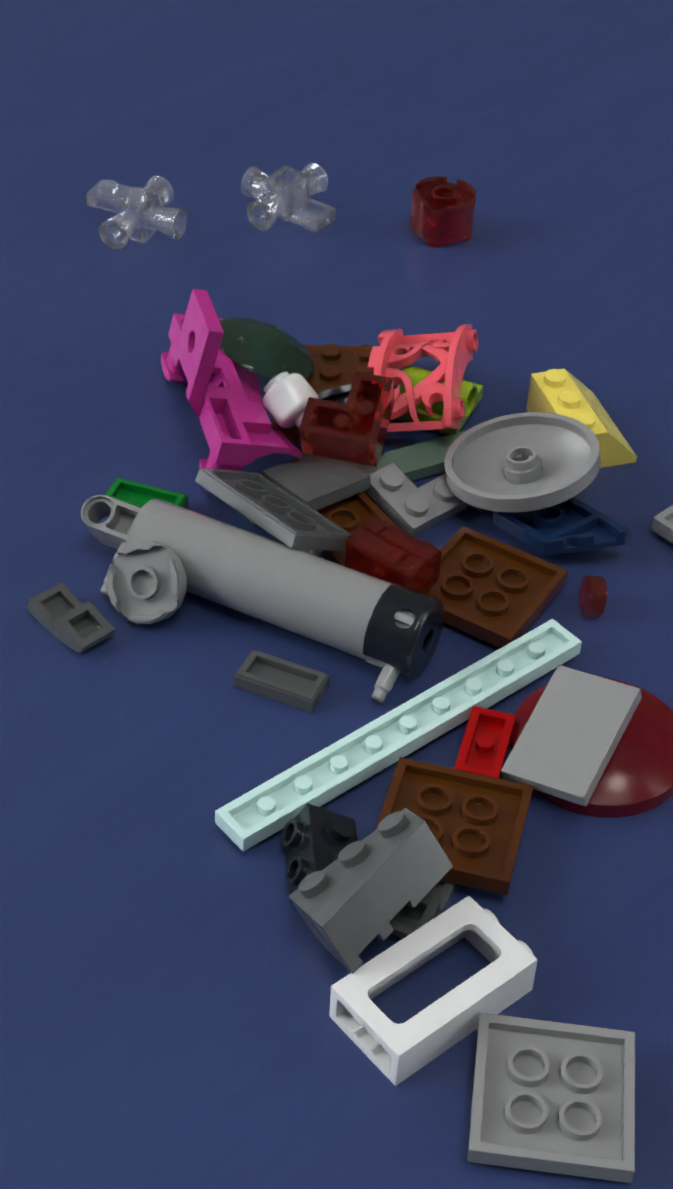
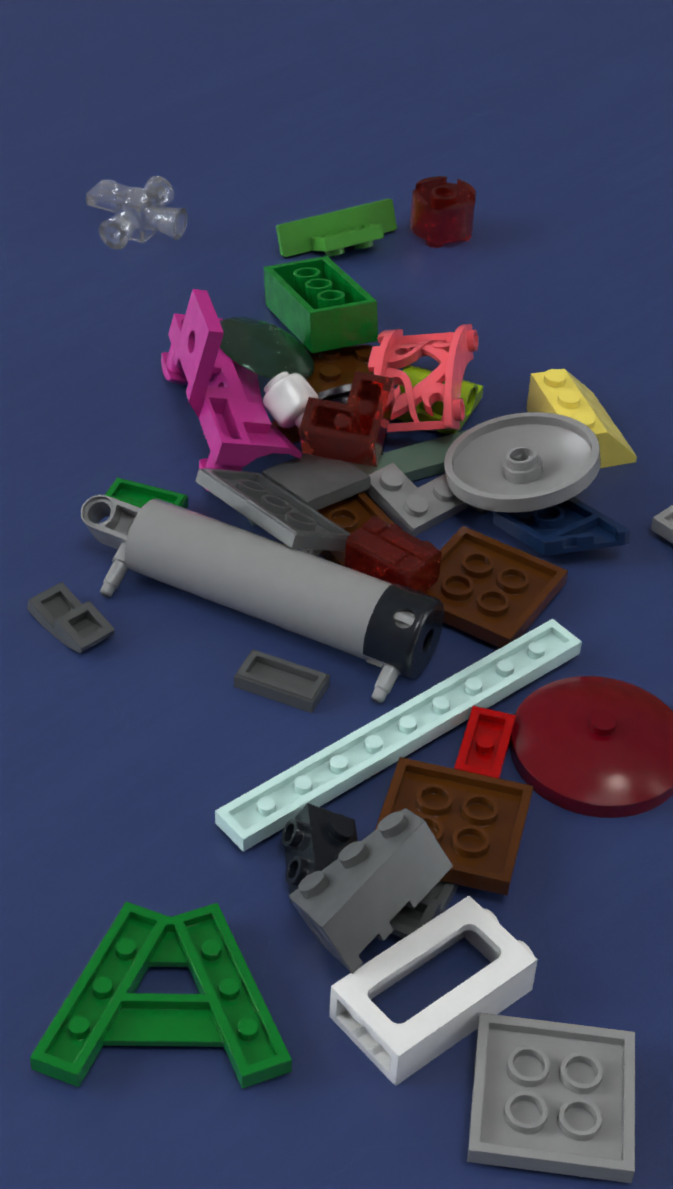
light grey tile [106,541,187,624] -> none
clear brick [241,163,336,232] -> none
light grey tile [501,665,642,807] -> none
clear red tile [579,575,607,617] -> none
none -> green plate [30,901,292,1089]
none -> green brick [263,256,378,353]
none -> bright green bracket [276,199,397,257]

